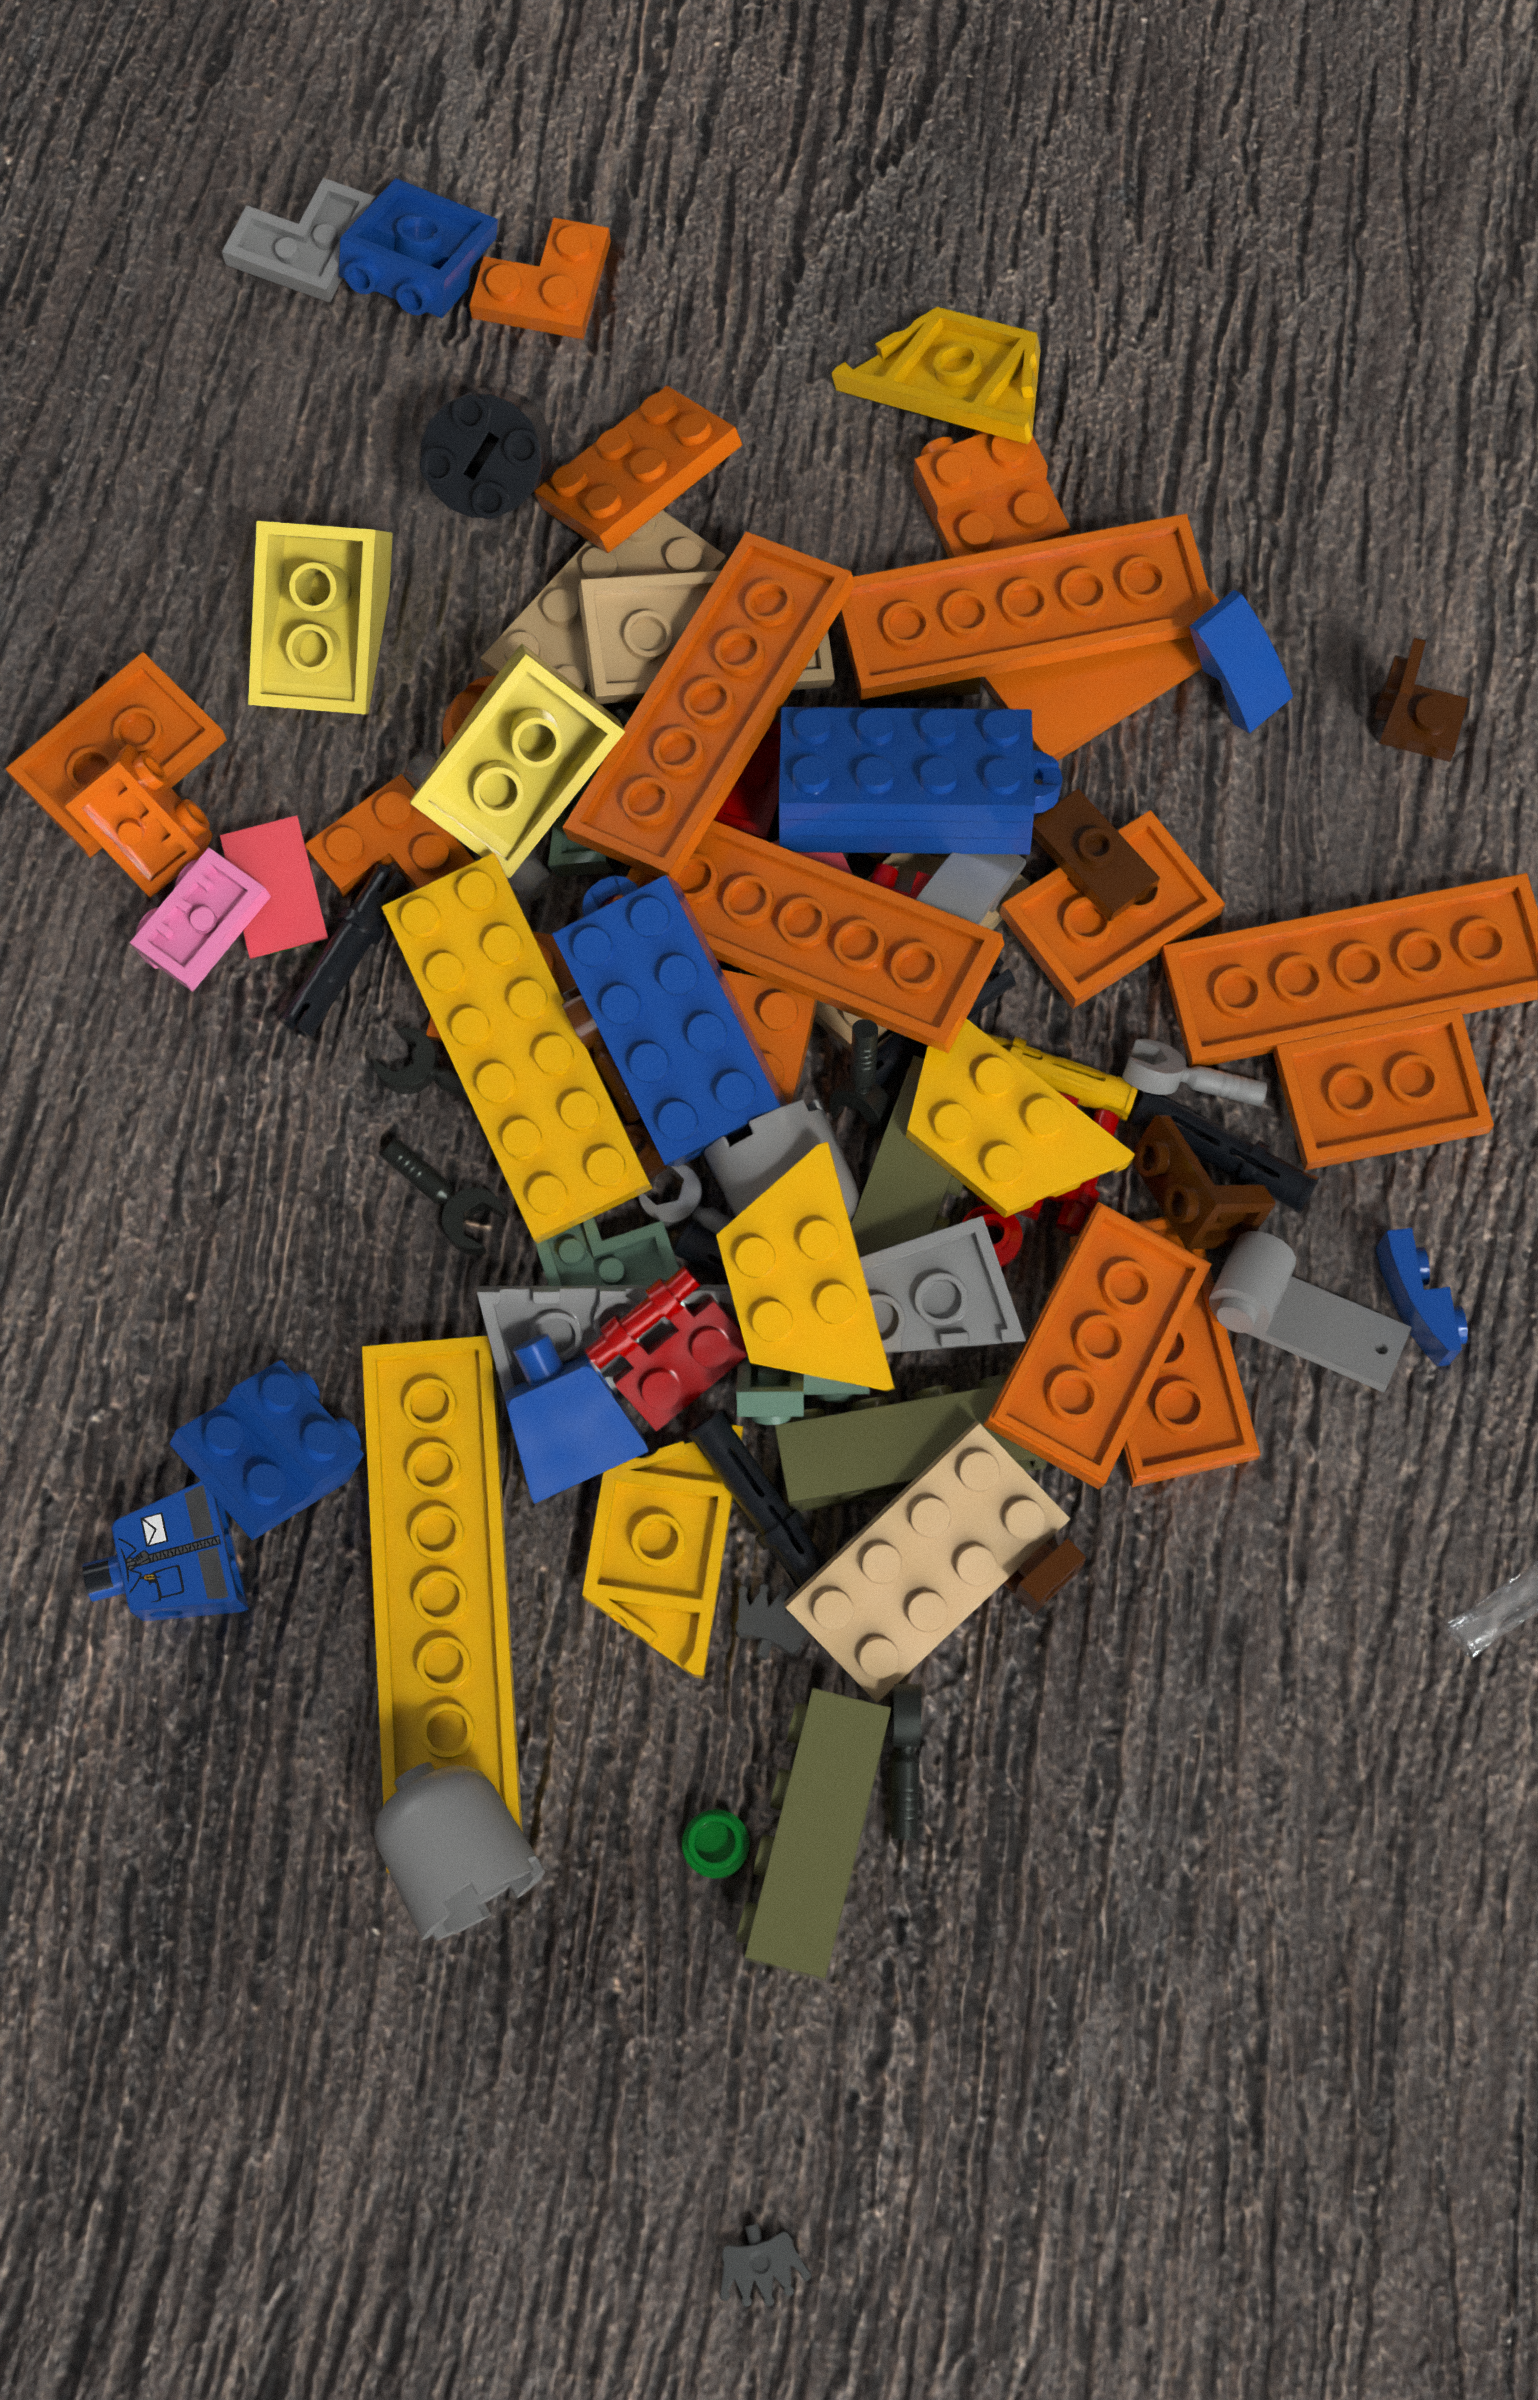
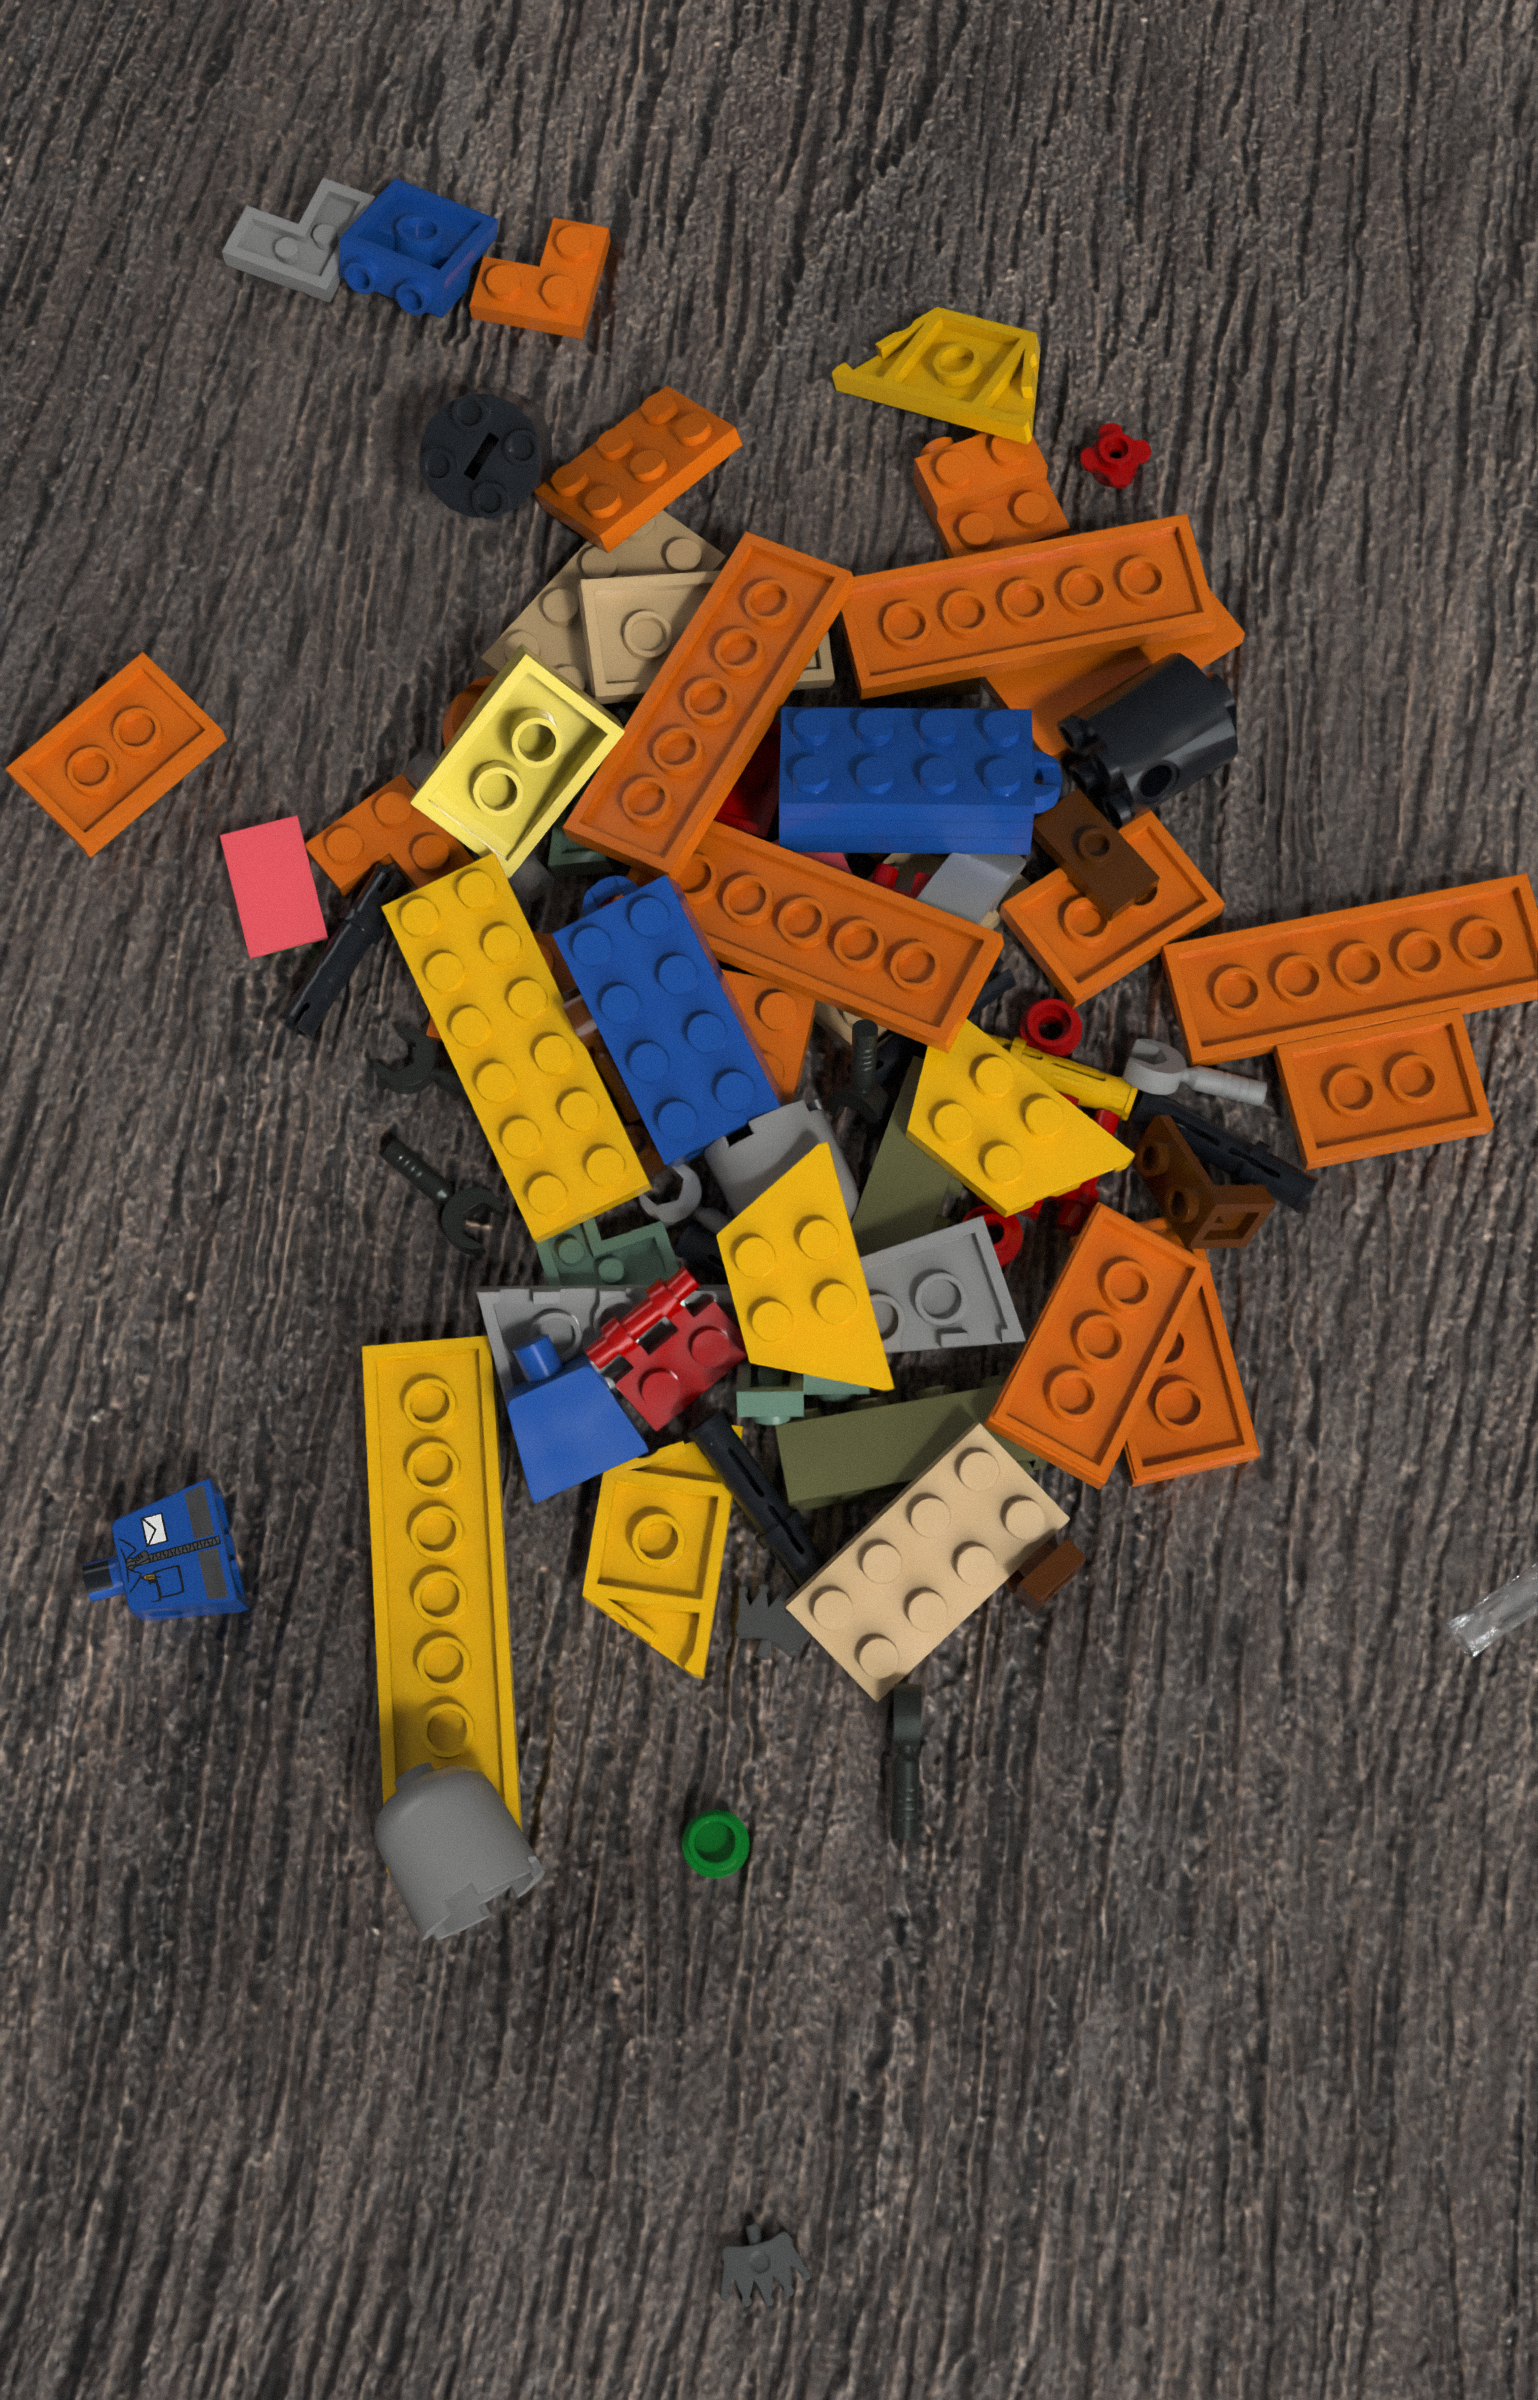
orange bracket [64,744,213,898] -> none
bright pink bracket [130,847,271,992] -> none
blue plate [169,1359,364,1541] -> none
light yellow slope [248,521,393,714] -> none
olive brick [736,1688,891,1981] -> none
blue slope [1189,590,1293,734] -> none
light grey door [1209,1231,1412,1392] -> none
reddish brown bracket [1374,637,1469,762] -> none
blue slope [1376,1228,1468,1367] -> none
none -> red plate [1019,998,1082,1058]
none -> black cylinder [1057,653,1238,828]
none -> red plate [1080,423,1151,489]

